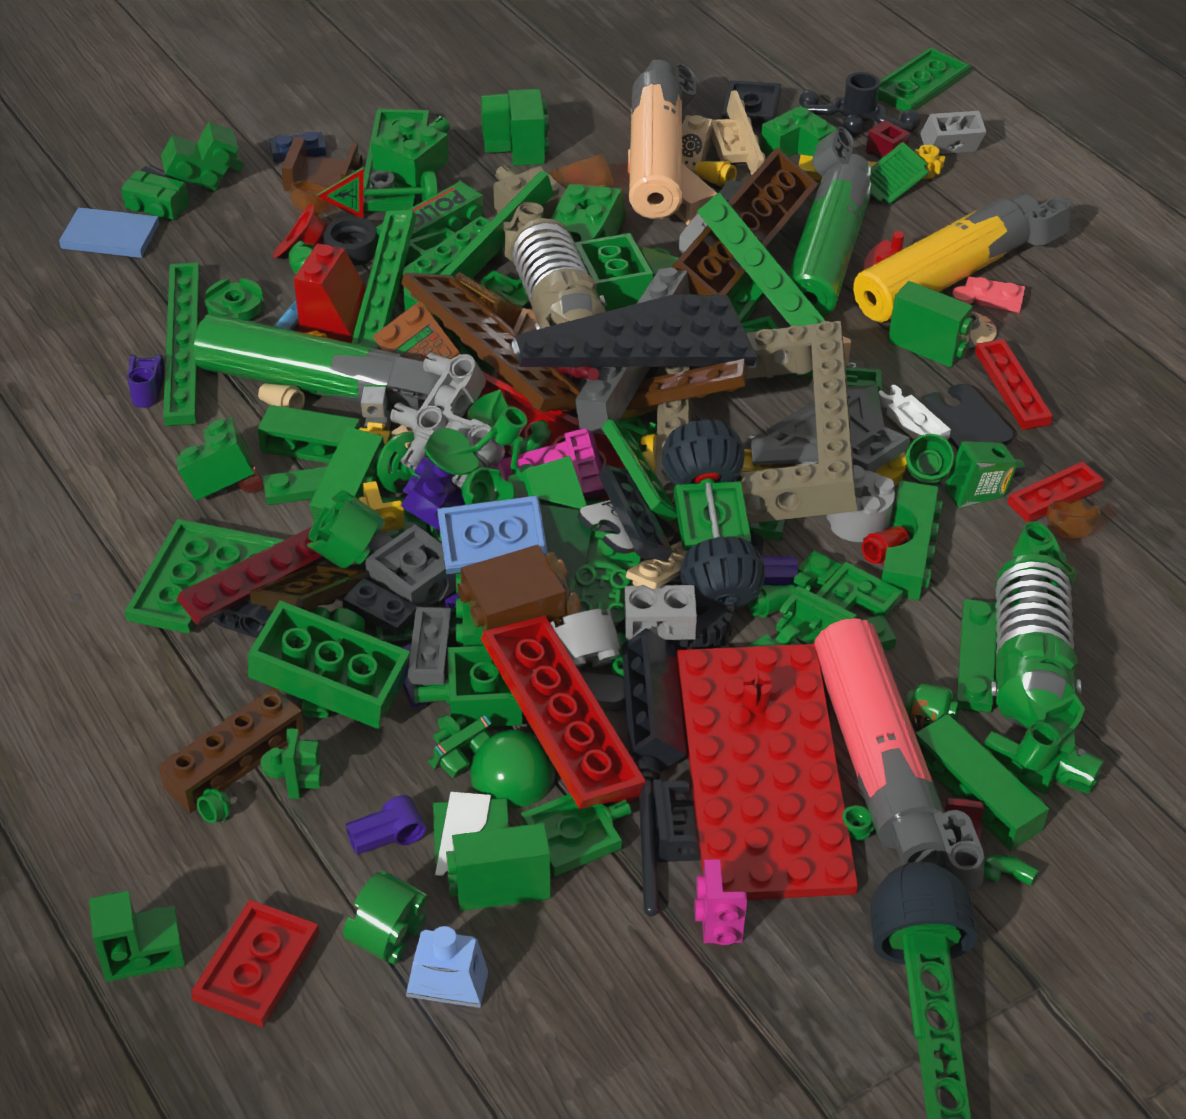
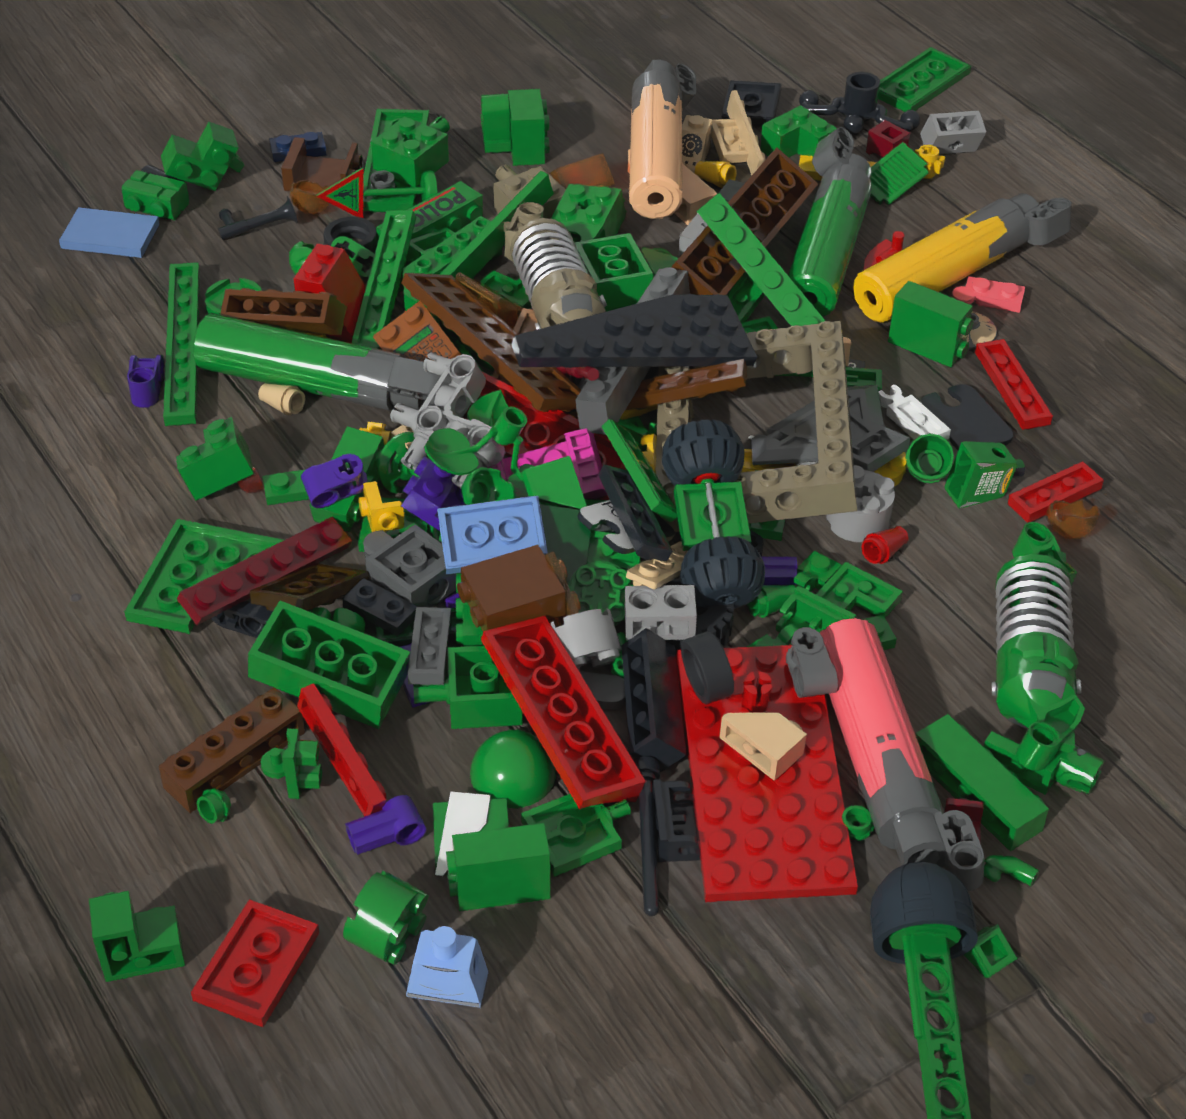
green brick [257,405,360,463] -> none
red piece [273,203,328,258] -> none
green brick [307,490,385,569] -> none
flat silver piece [361,385,391,431] -> none
green hips [428,714,492,779] -> none
green arm [509,420,551,455] -> none
dark pink bracket [694,859,747,945] -> none
green arch [882,480,943,601] -> none
green head [905,683,960,729] -> none
green plate [956,599,997,713] -> none
none -> black piece [218,196,298,240]
none -> reddish brown brick [220,288,347,335]
none -> red plate [297,683,387,817]
none -> dark purple piece [301,454,368,508]
none -> green beam [331,236,375,278]
none -> black tyre [681,631,734,704]
none -> tan slope [719,712,807,781]
none -> dark grey piece [786,627,838,698]
none -> green slope [963,924,1018,978]

